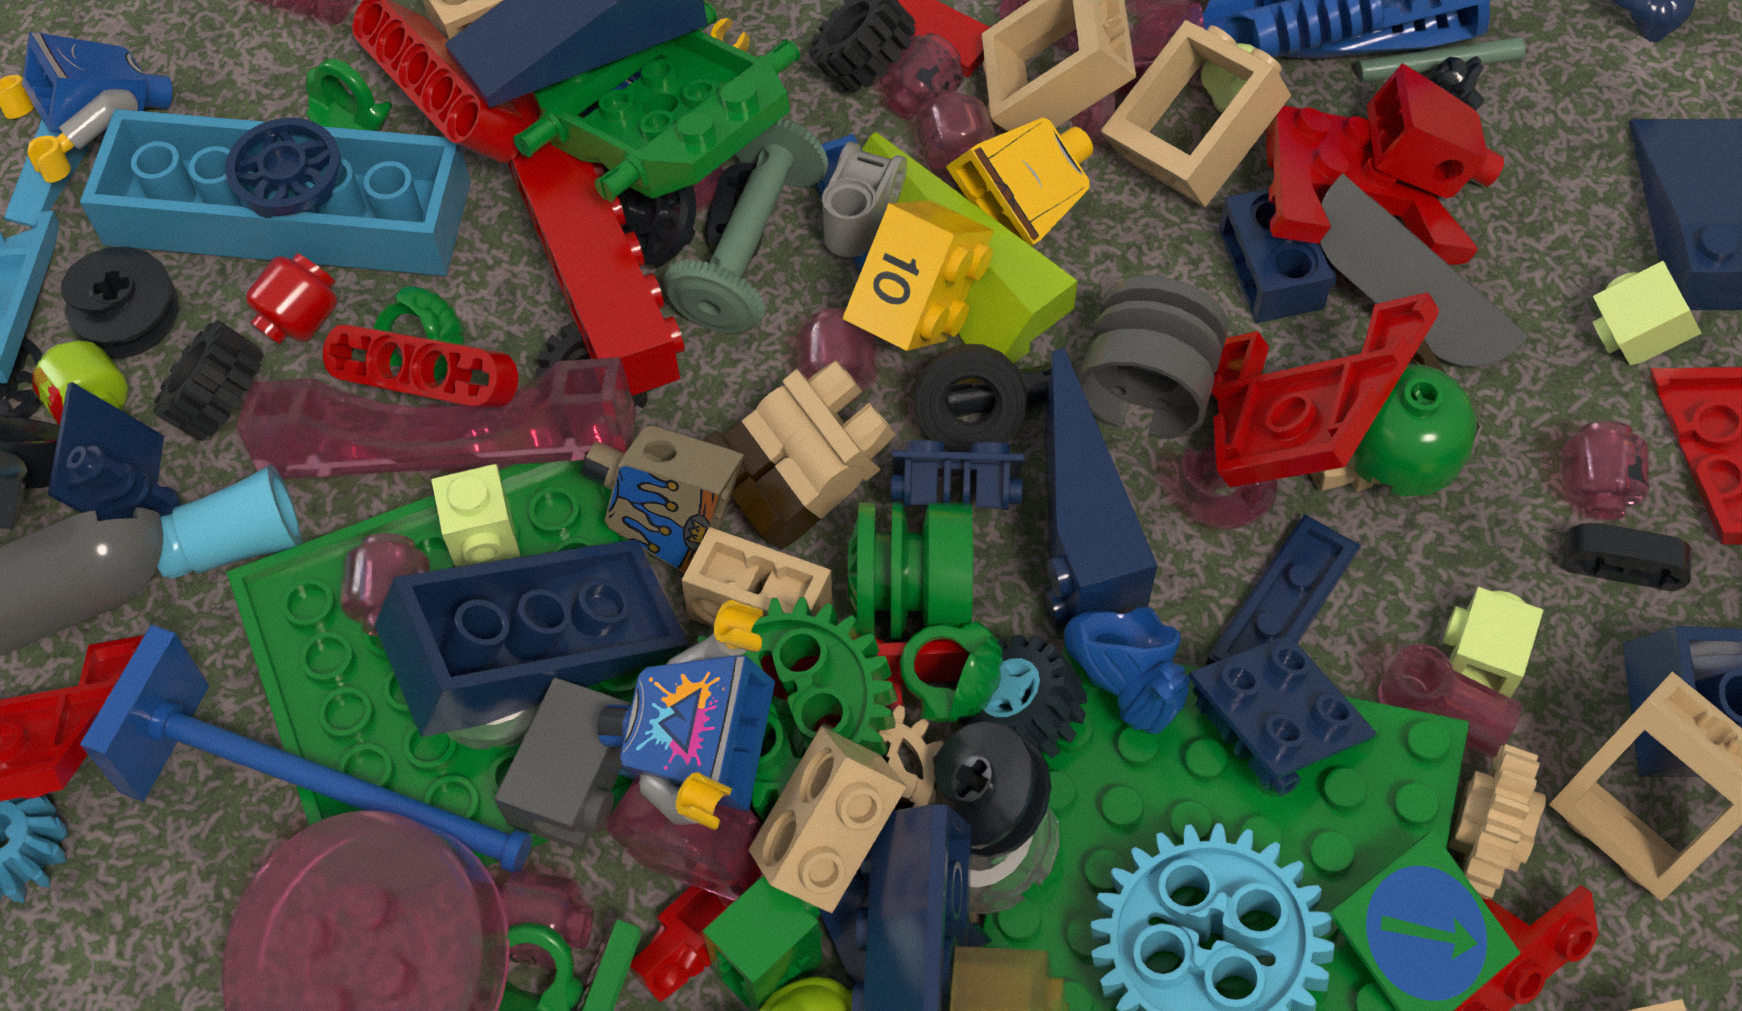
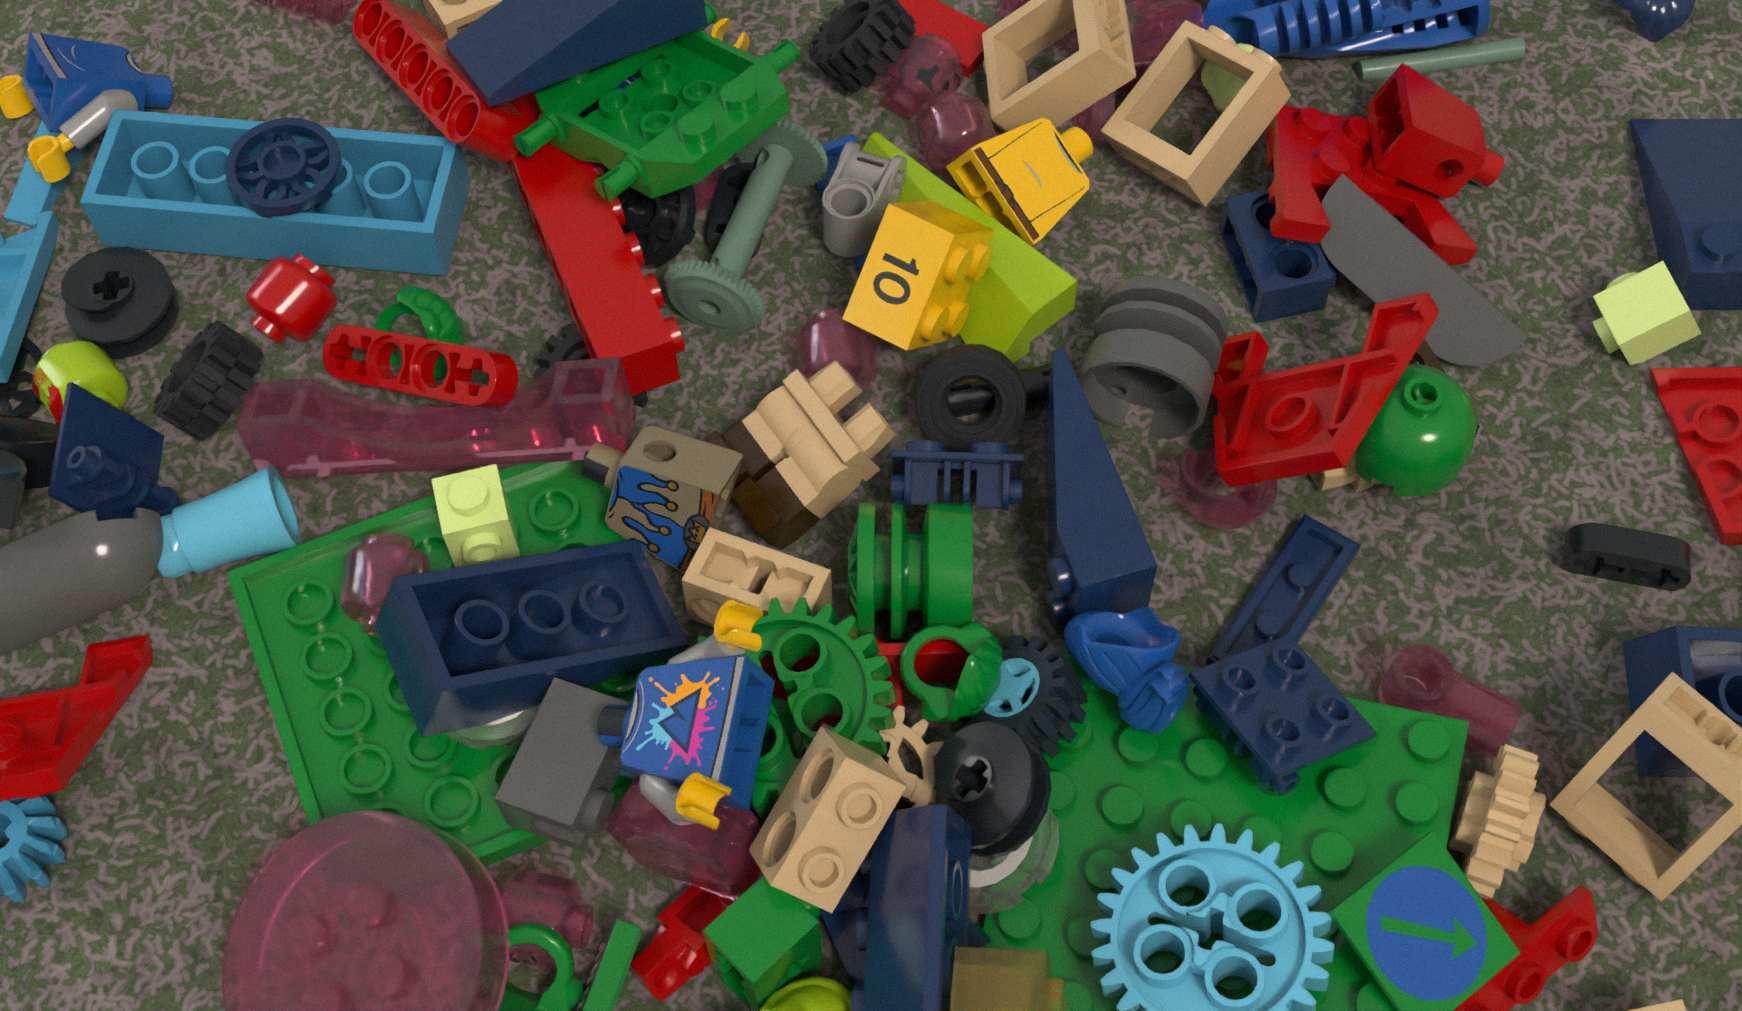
blue tile [80,624,532,874] -> none
green piece [306,58,393,131] -> none
black plant [1428,56,1485,111] -> none
yellowish green brick [1442,587,1543,702] -> none
clear pink head [1562,421,1649,520] -> none

